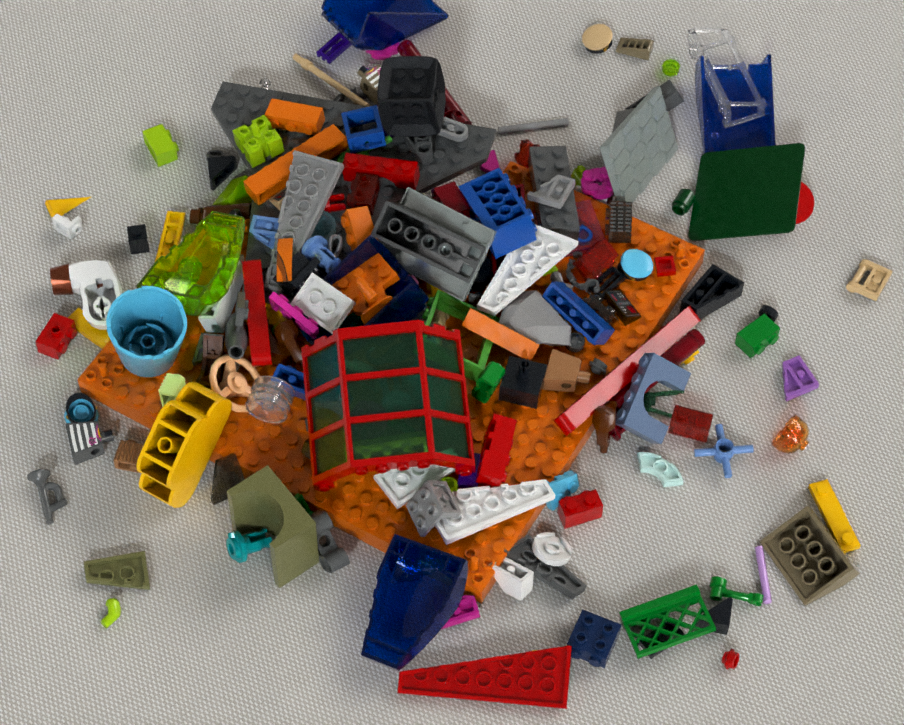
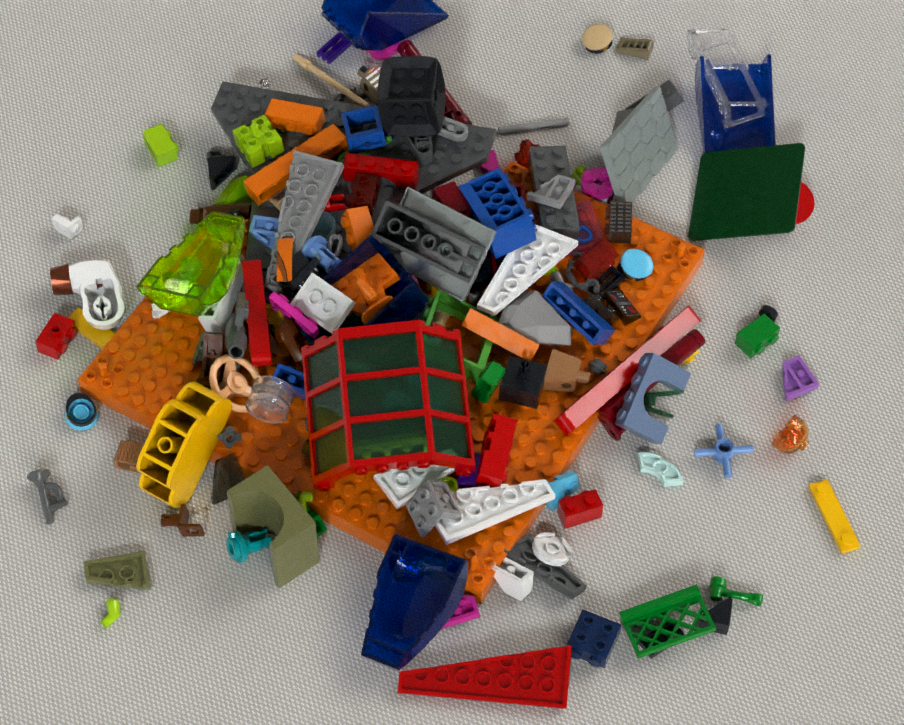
yellow sticker [45,197,91,218] -> none
dark grey torso [65,421,114,465] -> none
medium azure cone [106,286,187,377] -> none
black brick [127,224,149,254] -> none
yellow plate [153,211,186,274] -> none
yellowish green brick [158,373,186,408] -> none
dark grey beam [310,510,350,573] -> none
dark grey tile [566,333,585,352] -> none
reddish brown animal [592,401,617,454] -> none
red plate [654,255,676,277] -> none
clear neon green tile [662,59,680,76] -> none
clear red brick [668,405,713,443] -> none
dark green brick [672,189,696,216] -> none
black wedge [679,264,744,319] -> none
red plate [722,649,740,669] -> none
lavender bar [755,546,772,604] -> none
dark tan slope [759,505,860,606] -> none
tan plate [846,259,893,301] -> none
none -> reddish brown bracket [161,504,205,537]
none -> dark grey plate [218,426,242,449]
none -> lime arm [298,491,313,512]

